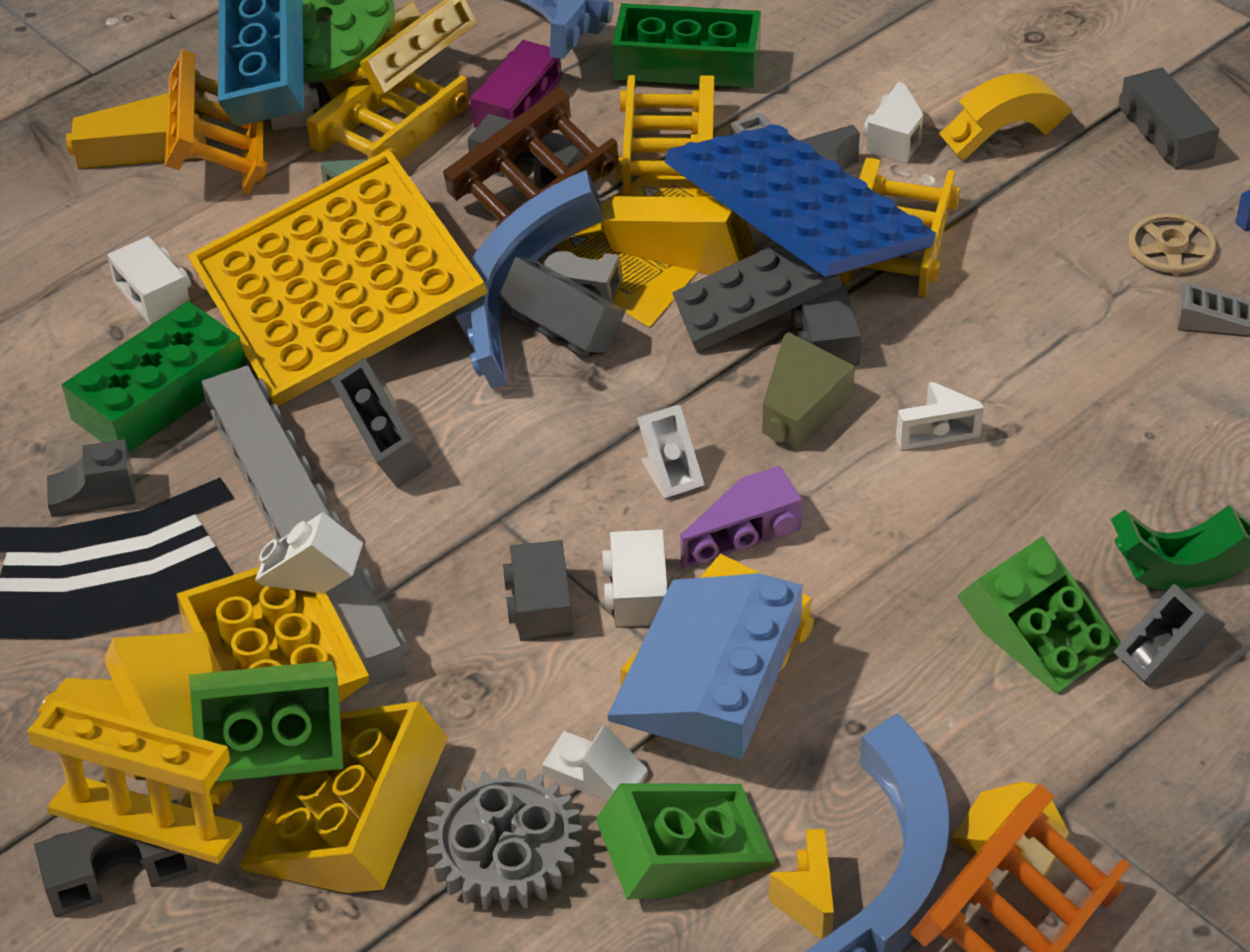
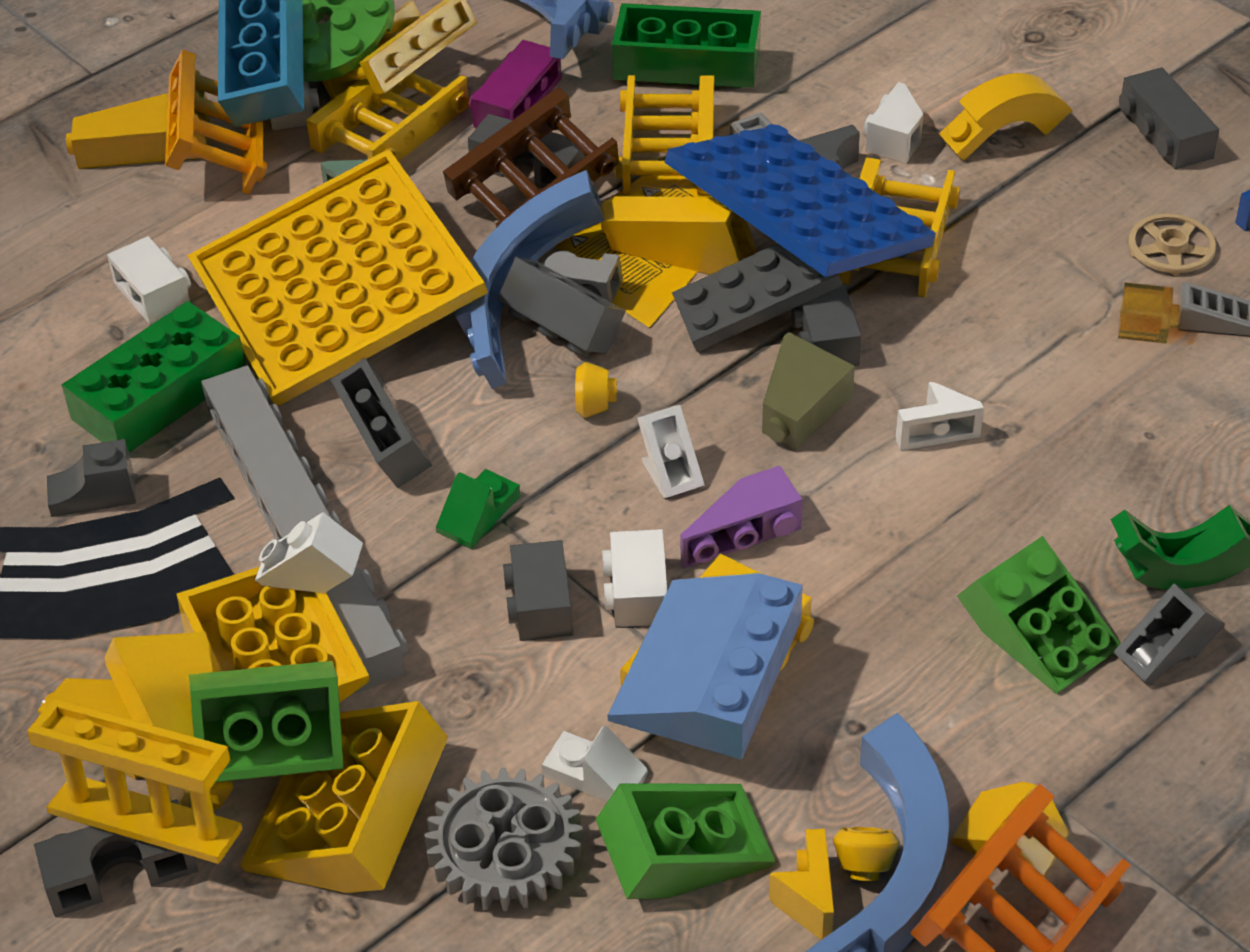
none -> green slope [436,468,521,549]
none -> yellow cone [575,362,617,418]
none -> yellow cone [833,826,900,881]
none -> clear yellow brick [1118,282,1180,344]

